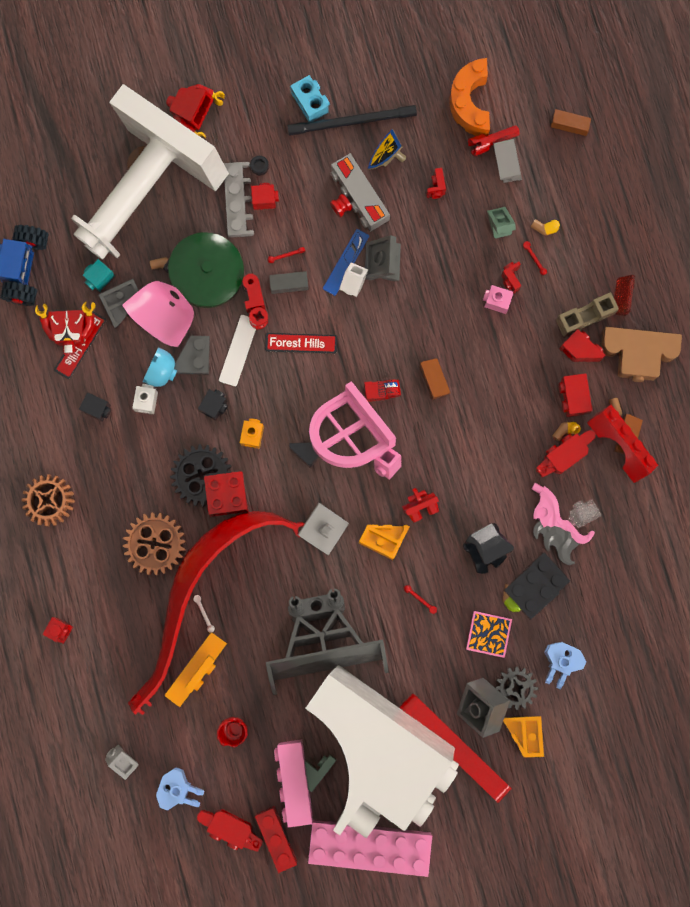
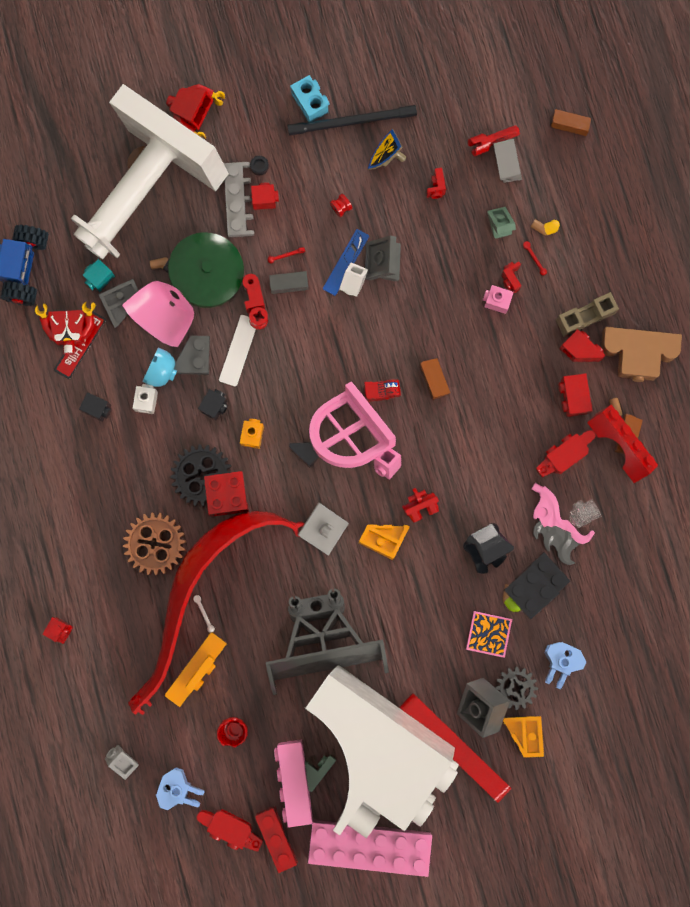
nougat gear [21,474,75,527] -> none
red sticker [265,333,337,354] -> none
light grey brick [330,153,390,232] -> none
red hinge [404,585,437,614] -> none
orange brick [449,58,490,136] -> none
arm [552,422,581,442] -> none
clear red slope [614,275,635,316] -> none

